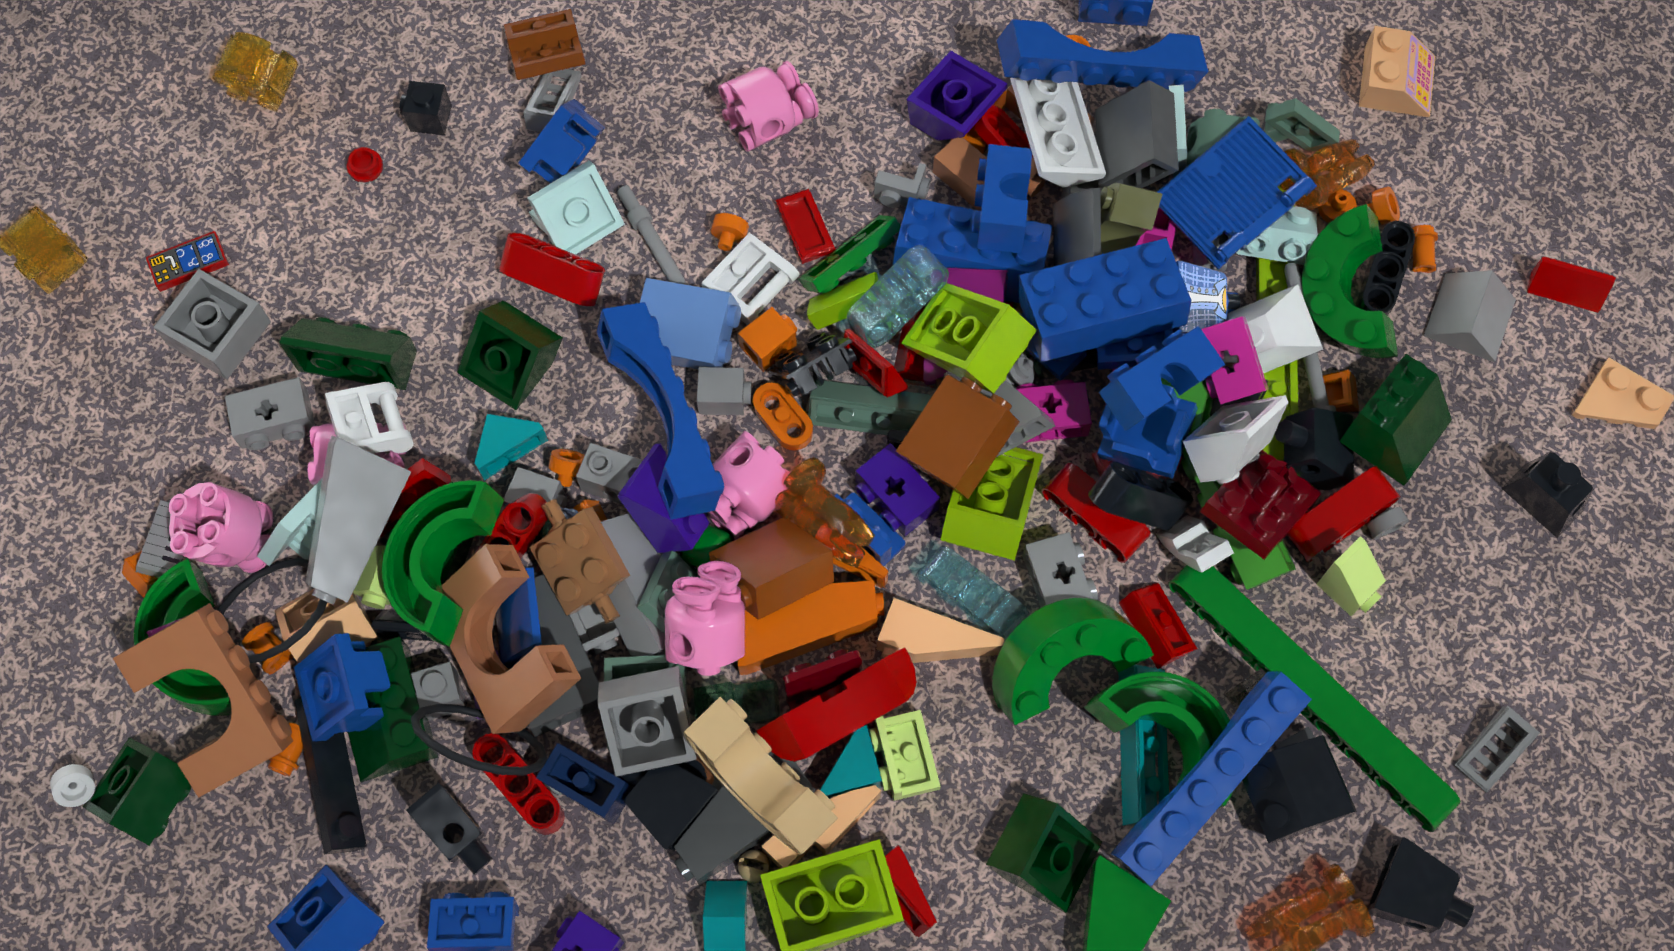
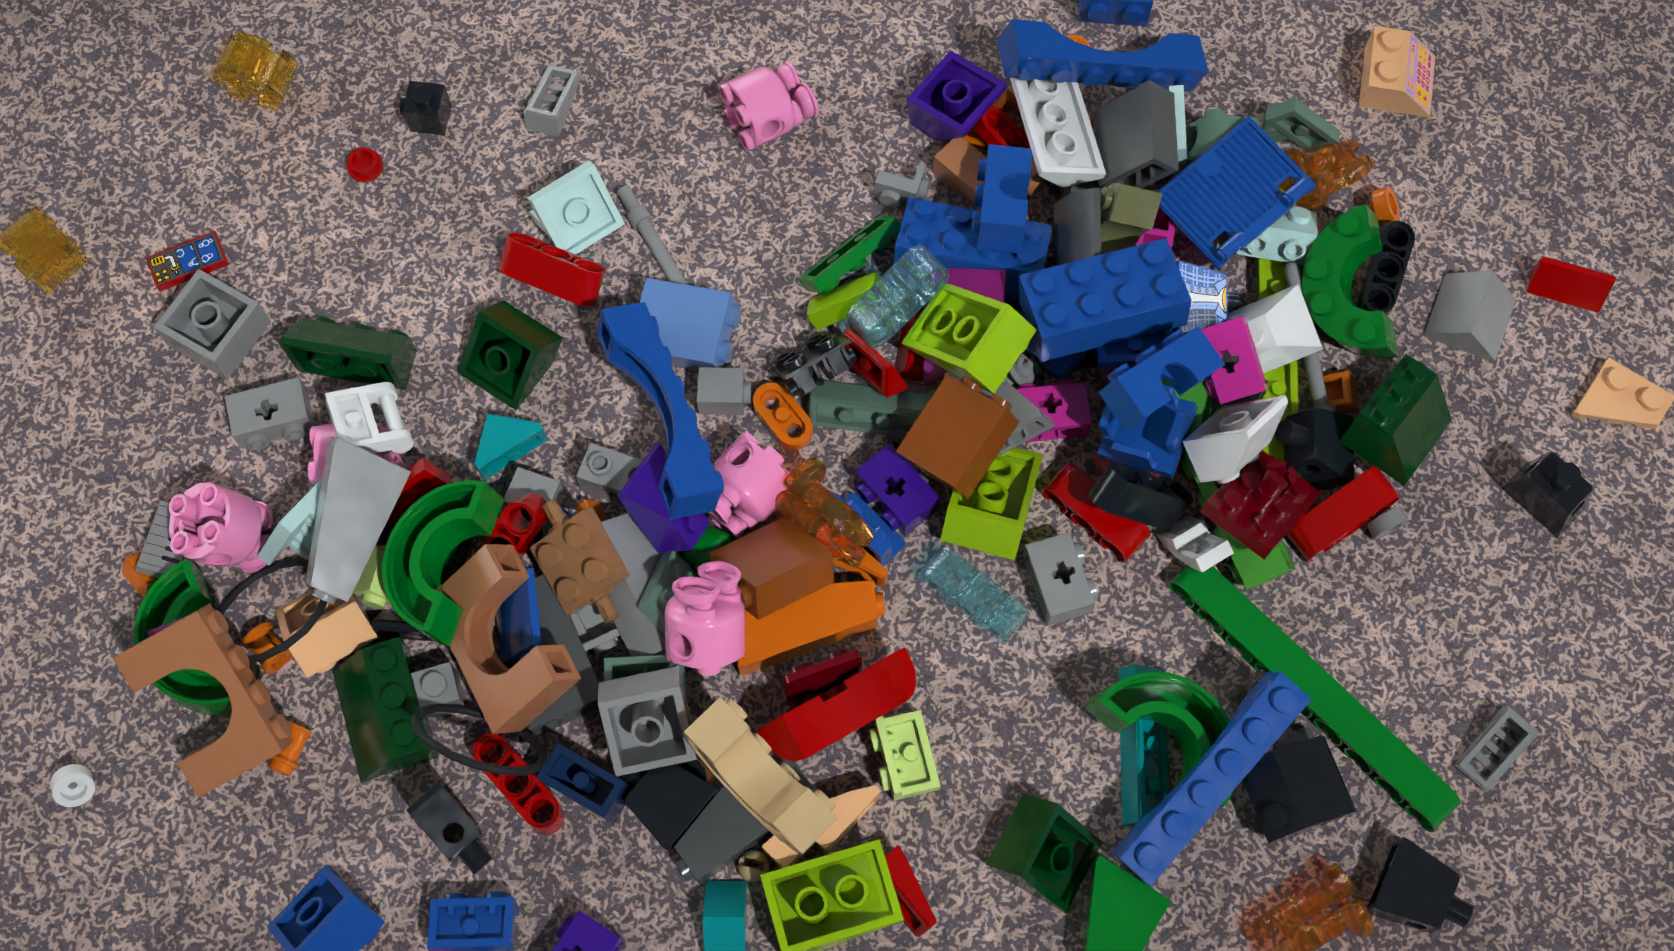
dark green slope [83,738,192,846] -> none
blue panel [294,633,391,742] -> none
black plate [295,696,367,855] -> none
dark orange slope [504,9,586,80] -> none
blue panel [518,99,605,183] -> none
orange tile [548,449,585,487] -> none
slope [693,679,780,724] -> none
white plate [702,232,799,325] -> none
orange tile [711,213,749,251] -> none
orange brick [738,307,797,372] -> none
red tile [776,189,835,264] -> none
teal slope [820,725,882,799] -> none
light nougat slope [877,598,1005,663] -> none
green brick [992,598,1153,726] -> none
red slope [1119,583,1197,669] -> none
yellowish green slope [1317,536,1386,616] -> none
orange tile [1318,189,1357,223] -> none
orange pin [1412,225,1438,273] -> none

